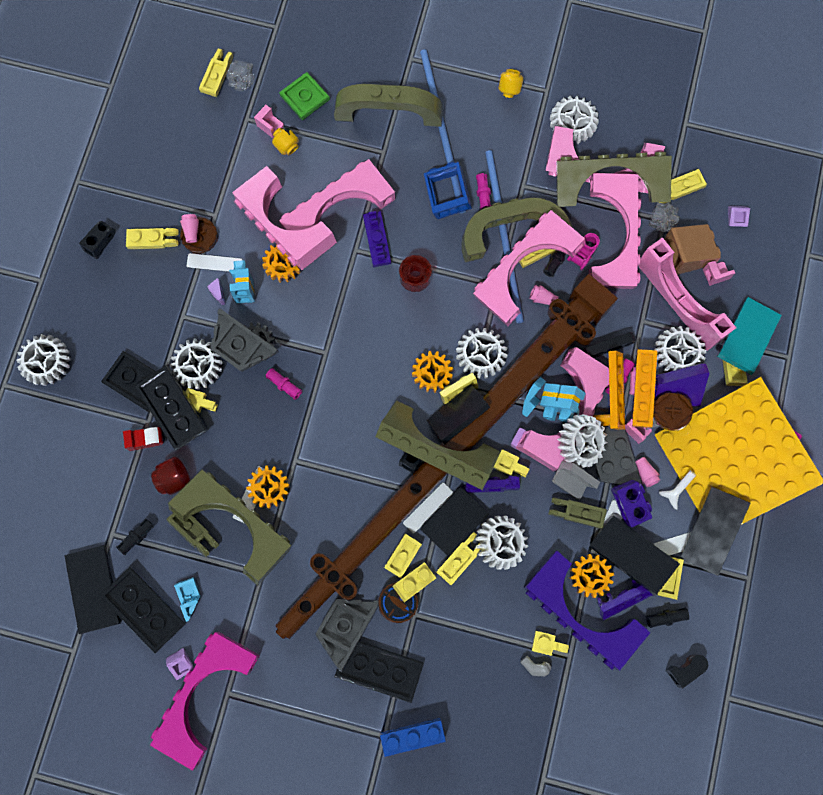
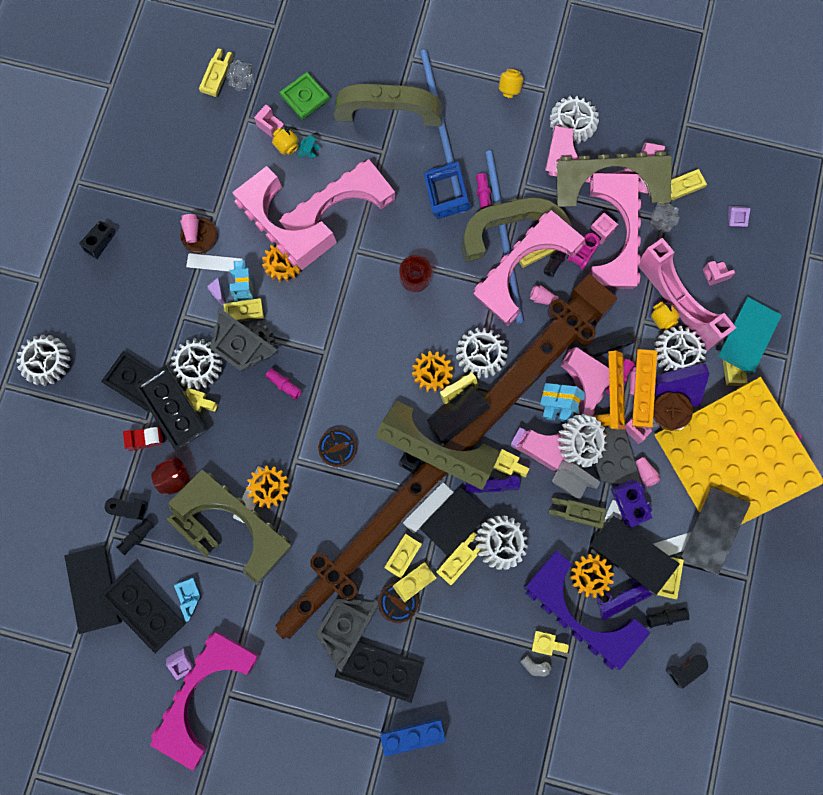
light yellow hinge [126,228,179,249] -> none
dark purple plate [363,211,391,267] -> none
medium azure slope [522,377,546,417] -> none
white piece [659,470,696,510] -> none
medium nougat slope [664,224,721,275] -> none
none -> black leg [105,498,147,521]
none -> light yellow plate [223,298,264,322]
none -> teal tile [296,135,320,159]
none -> tile [318,428,357,467]
none -> bright pink panel [591,213,618,244]
none -> yellow head [651,301,680,330]

